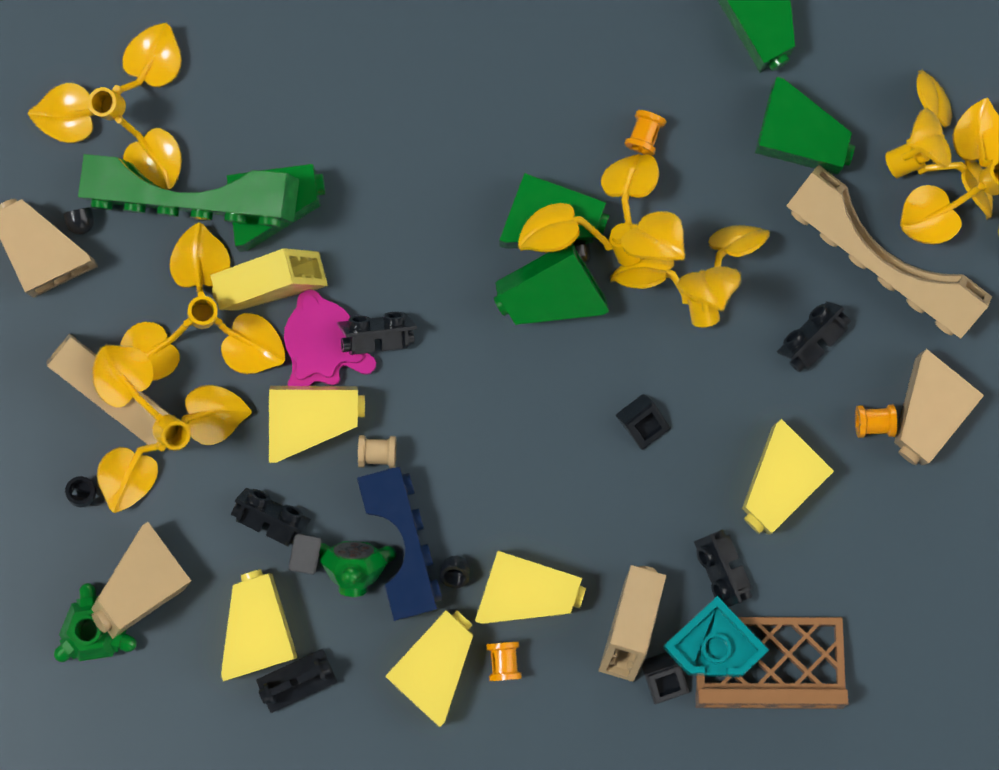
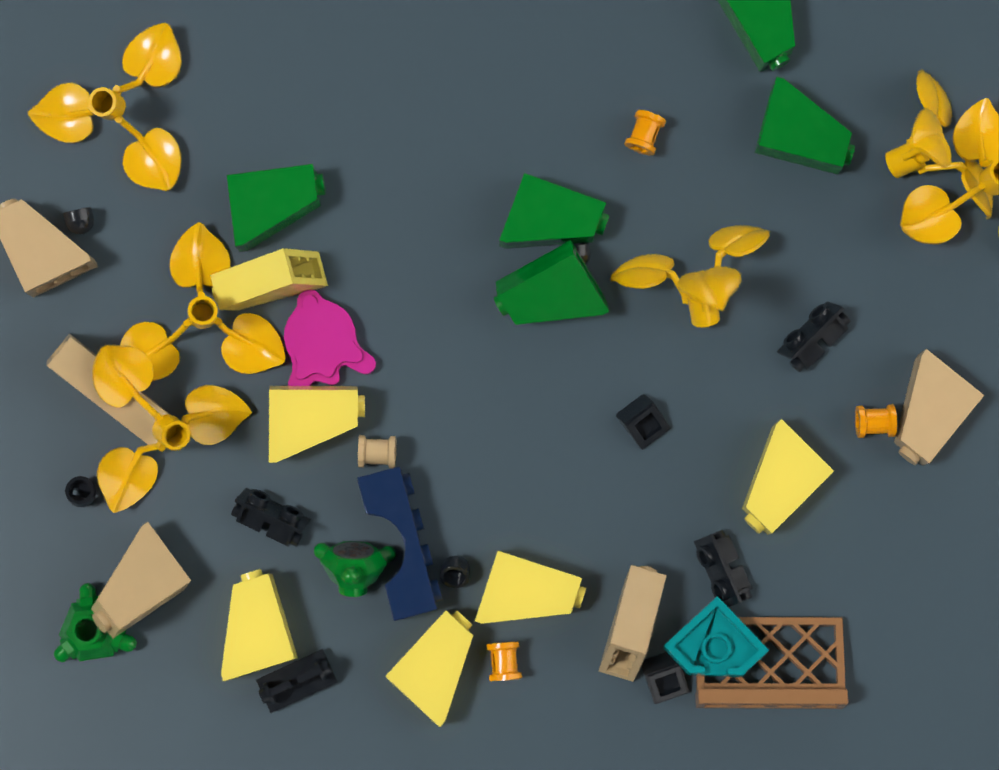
green arch [78,154,299,227] -> none
black slope [289,534,322,575] -> none
black hinge [337,312,417,355] -> none
yellow plant [518,154,685,266] -> none
tan arch [786,165,992,339] -> none

